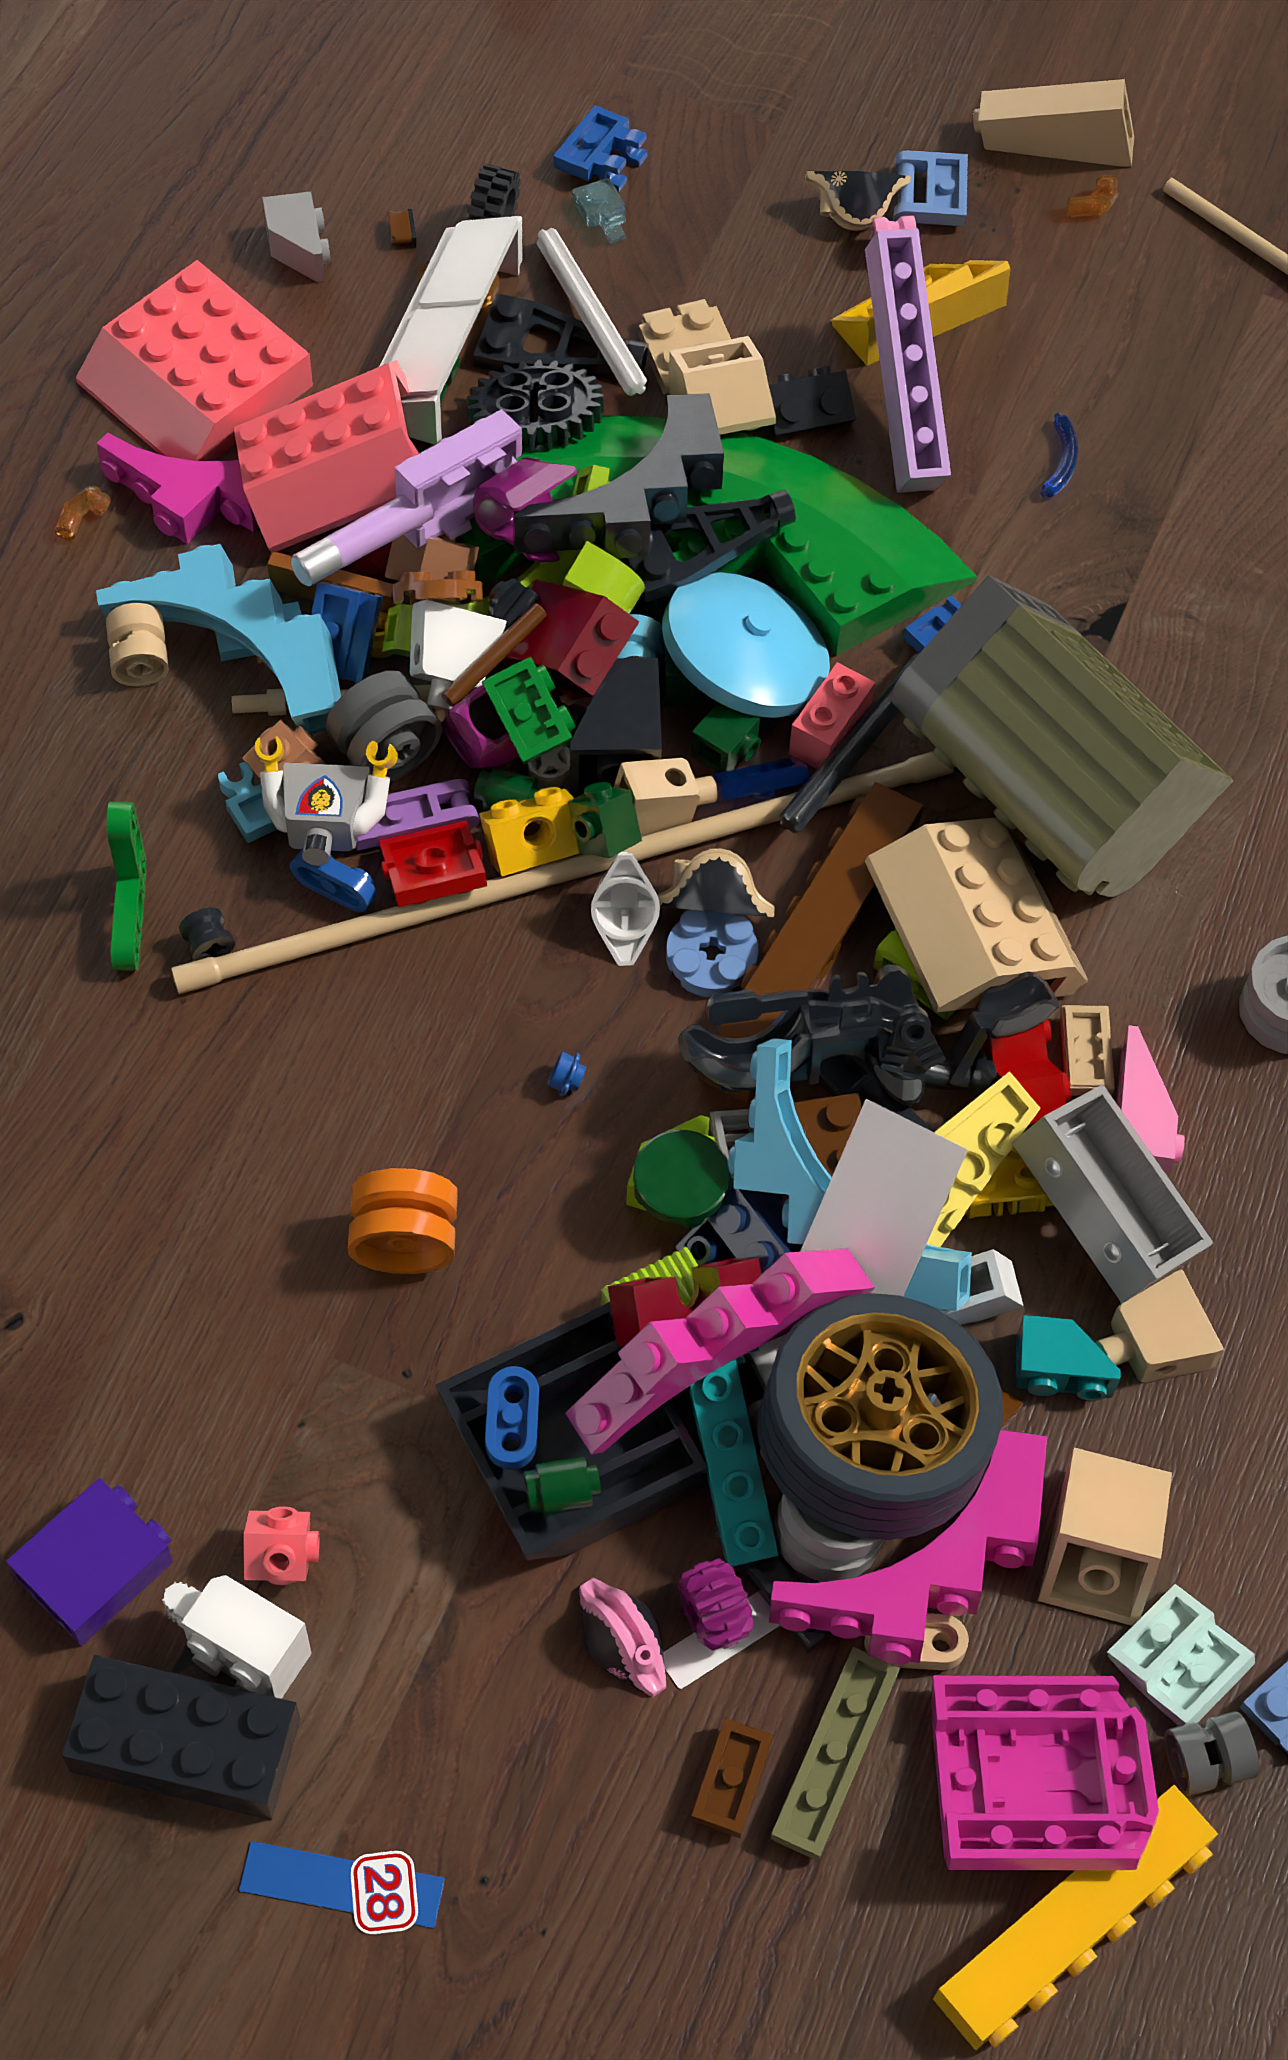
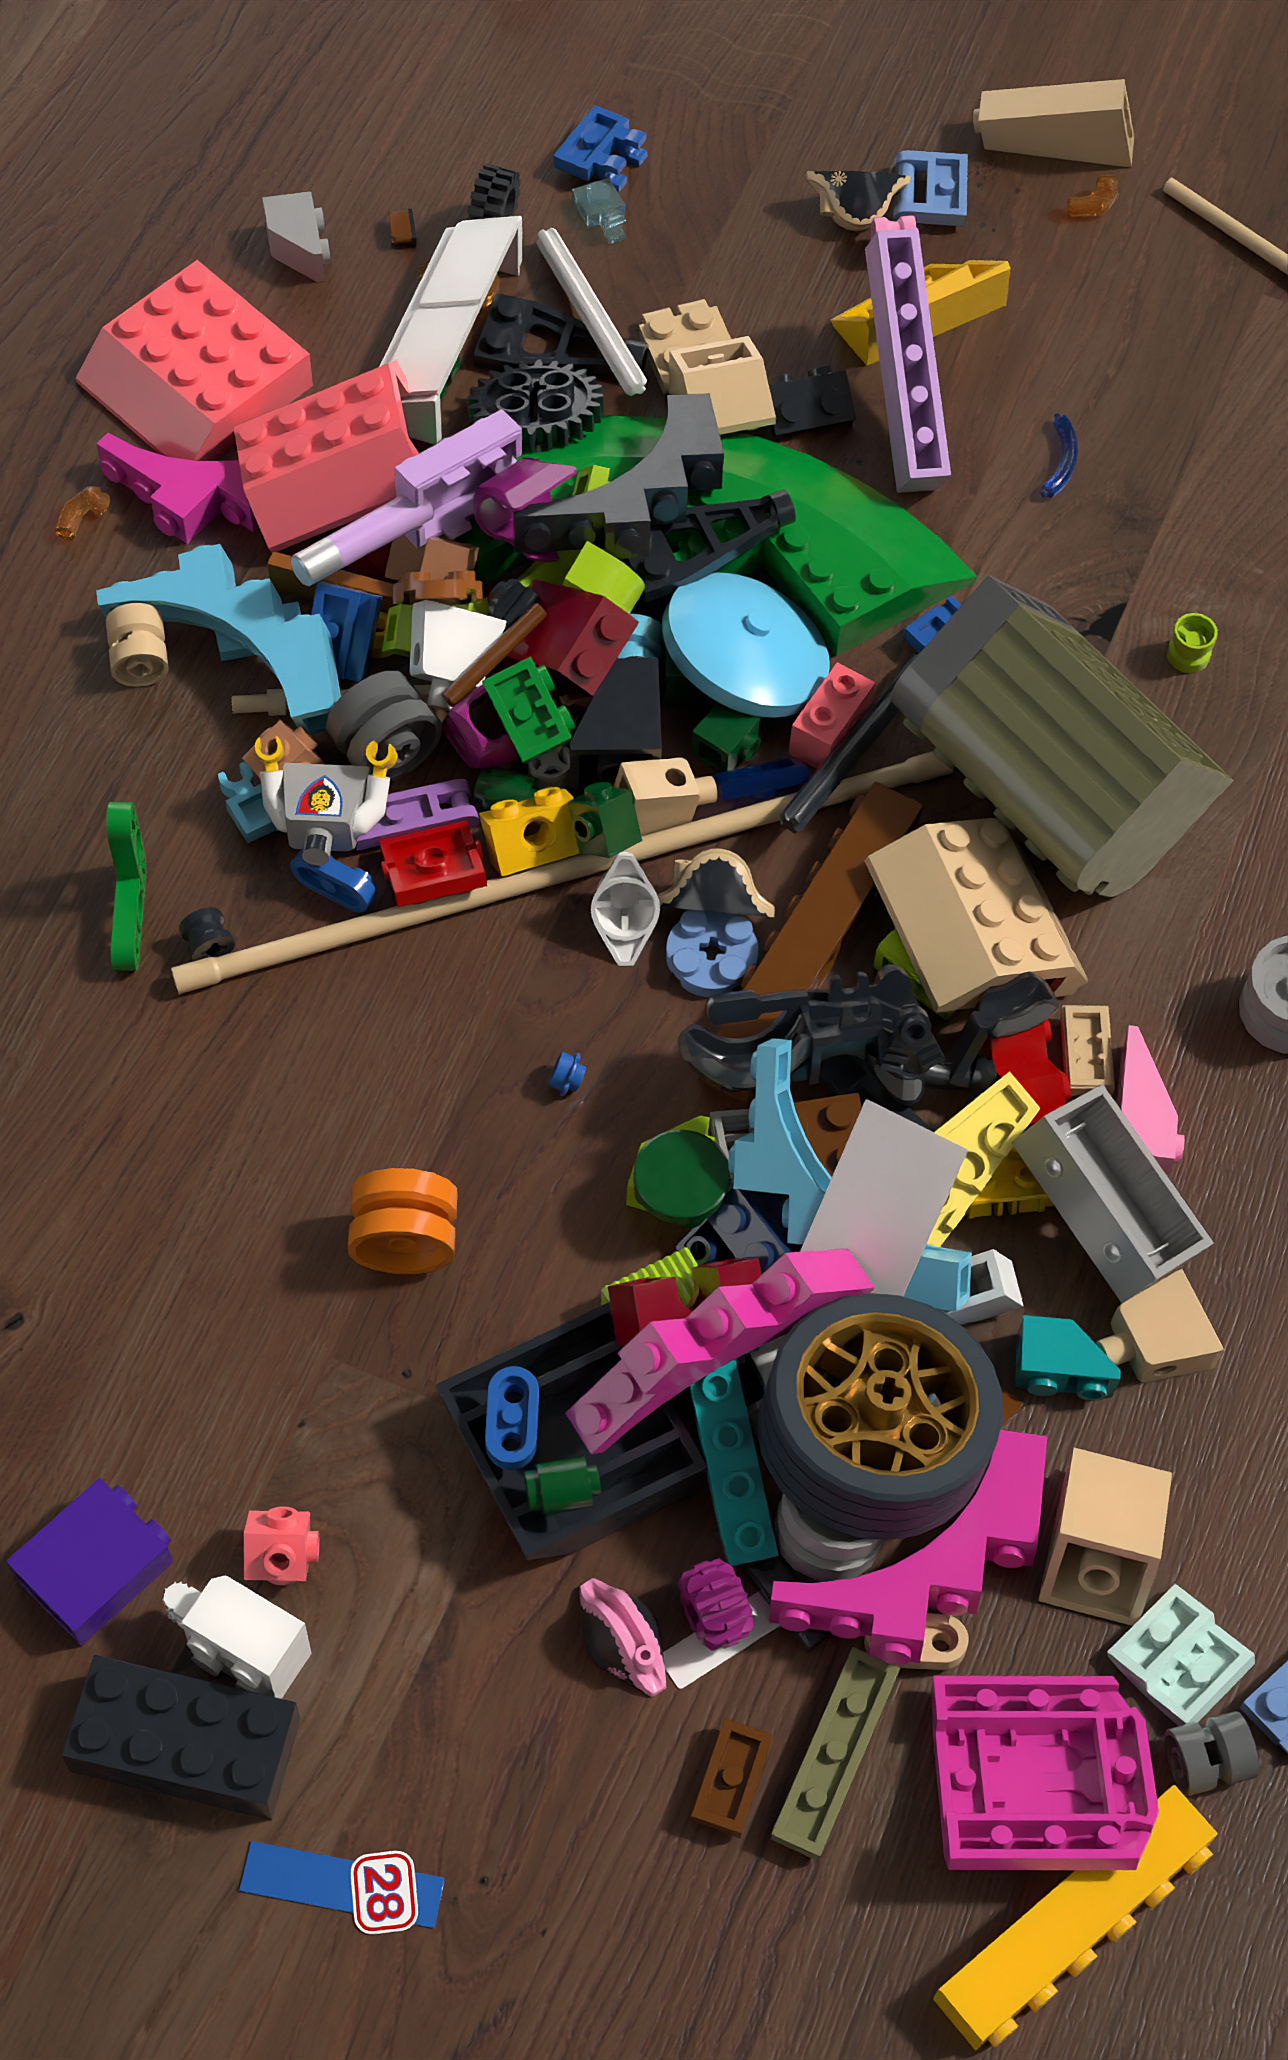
none -> lime wheel [1167,613,1218,674]

